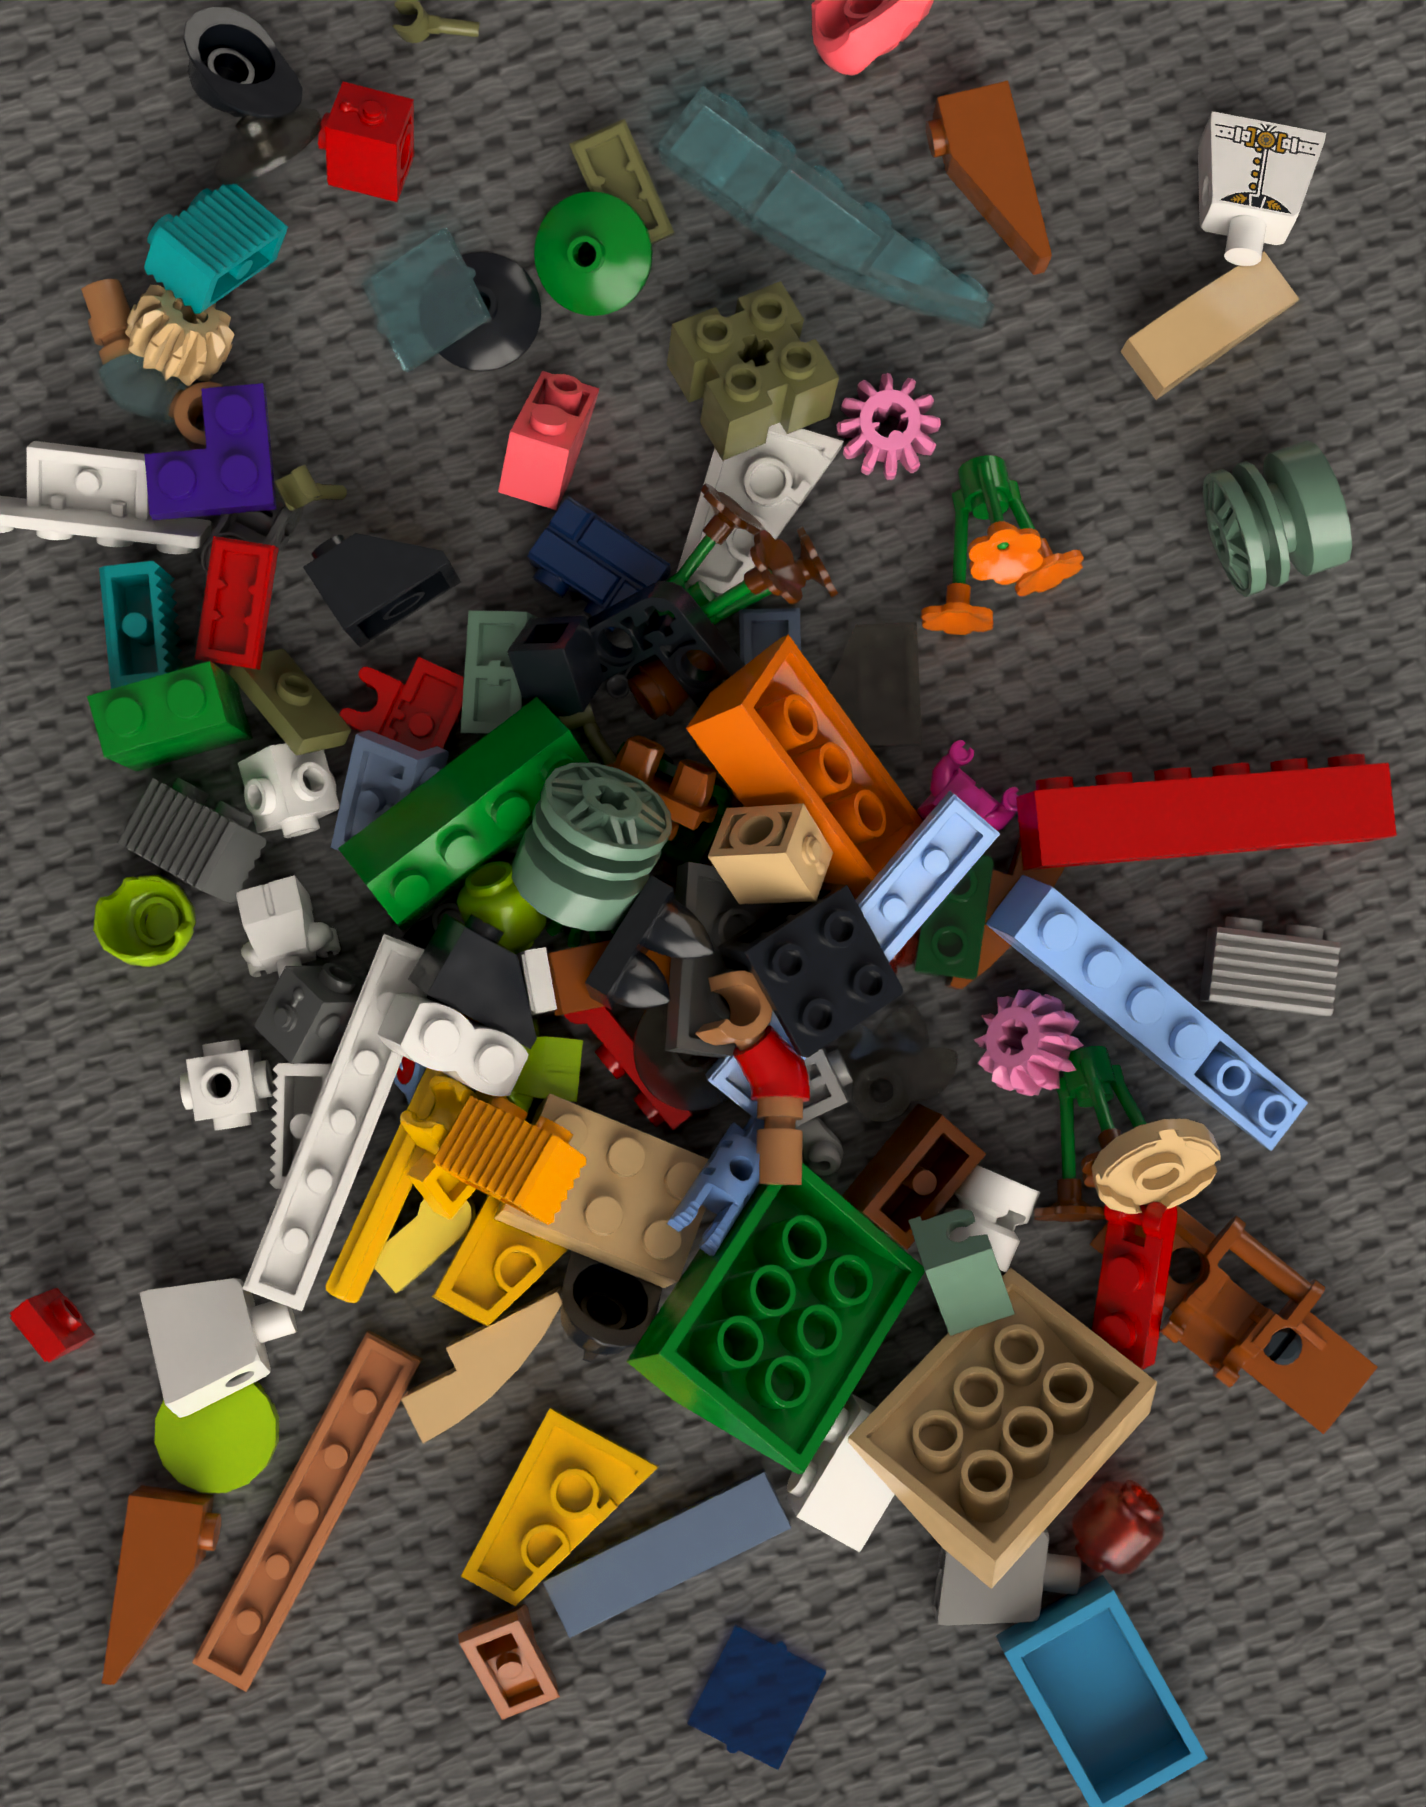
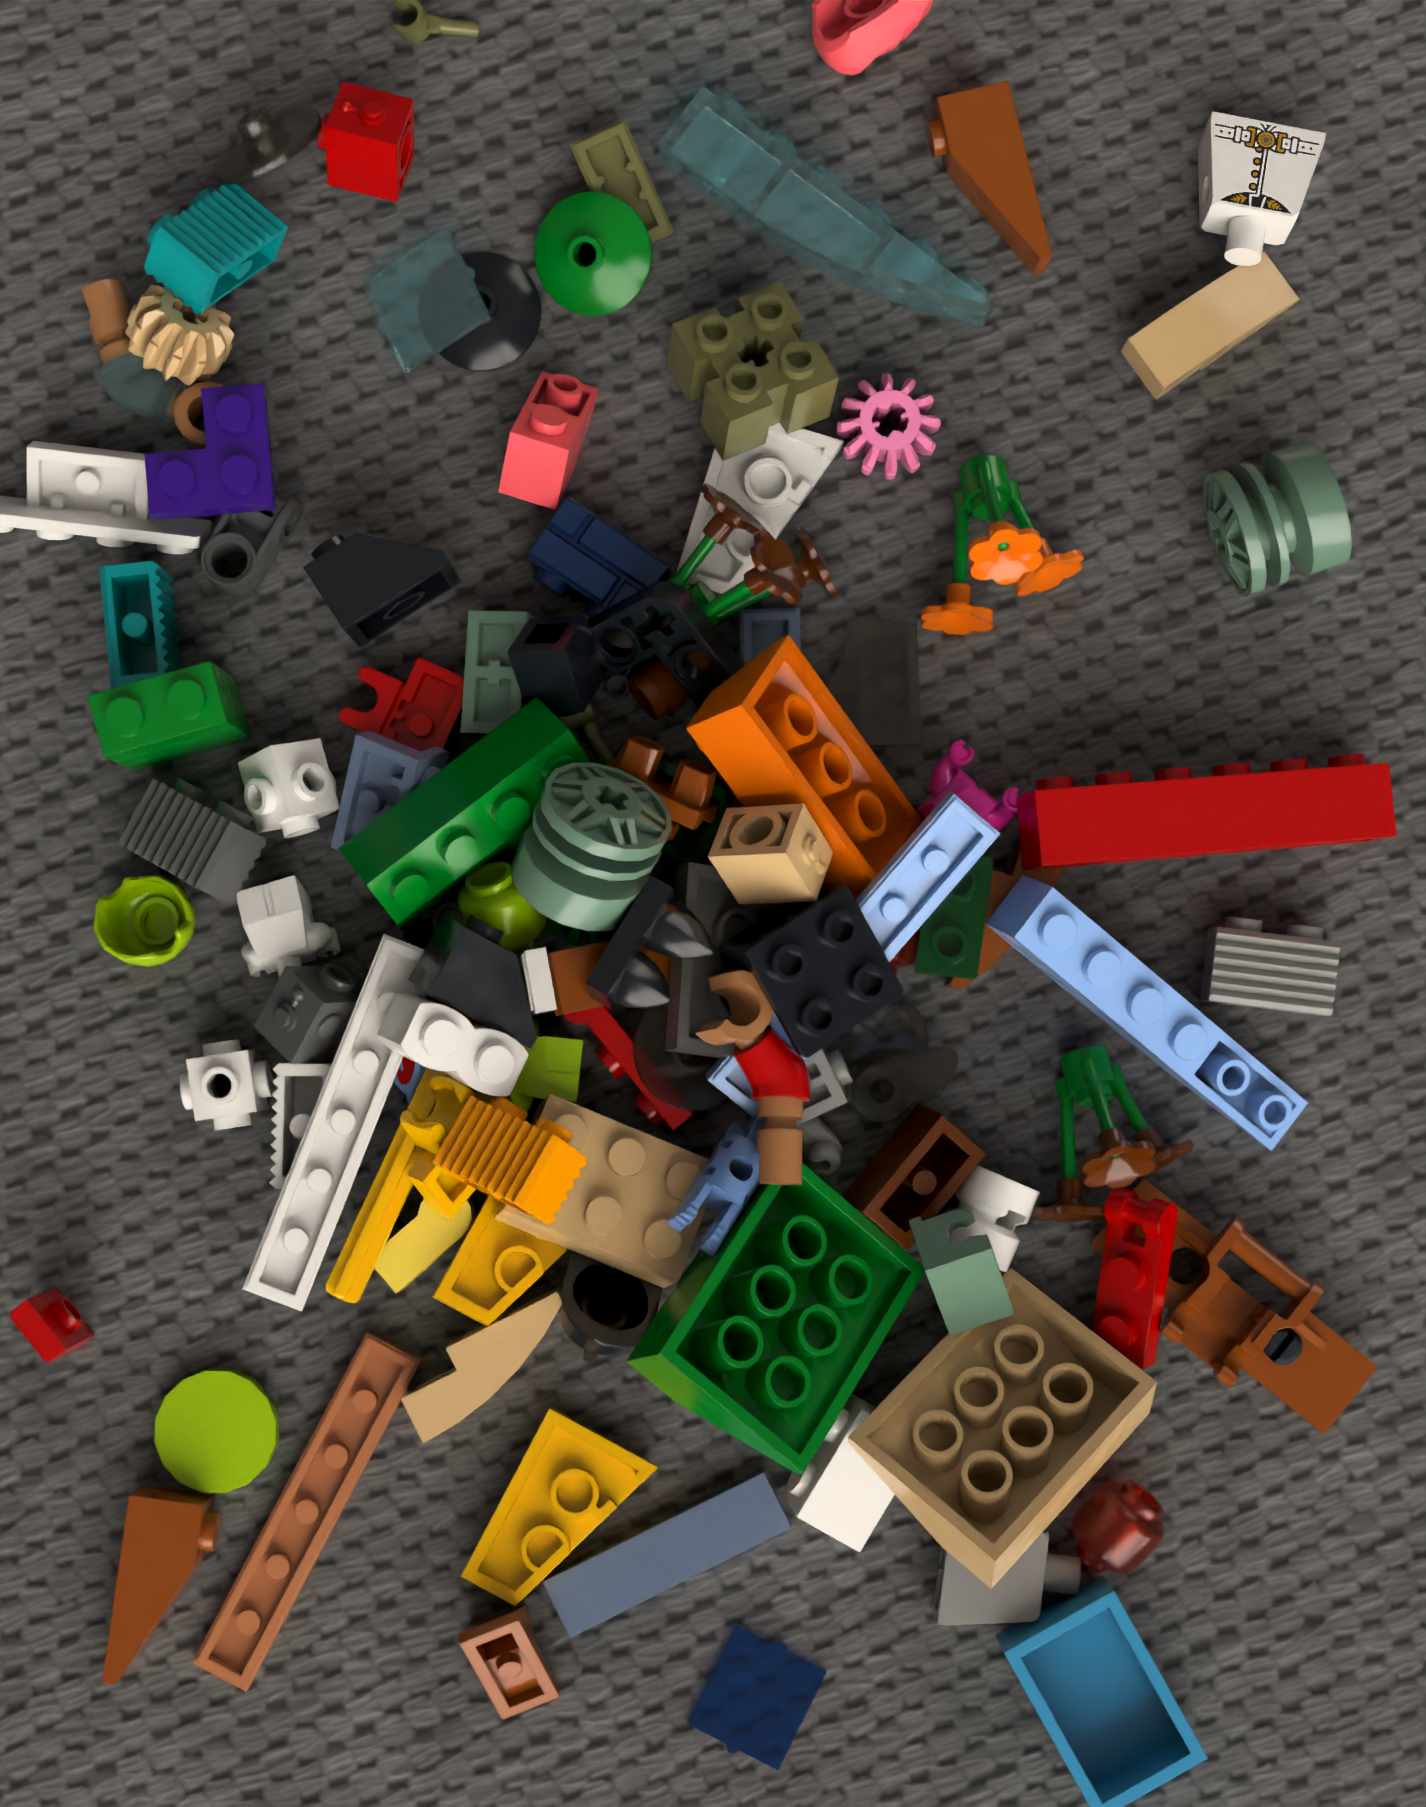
white torso [140,1278,297,1418] -> none
black piece [183,7,303,118] -> none
red plate [195,536,279,670] -> none
olive plate [229,649,351,756] -> none
olive hand [274,465,347,511] -> none
bright pink gear [974,989,1084,1096] -> none
tan tile [1092,1119,1220,1214] -> none

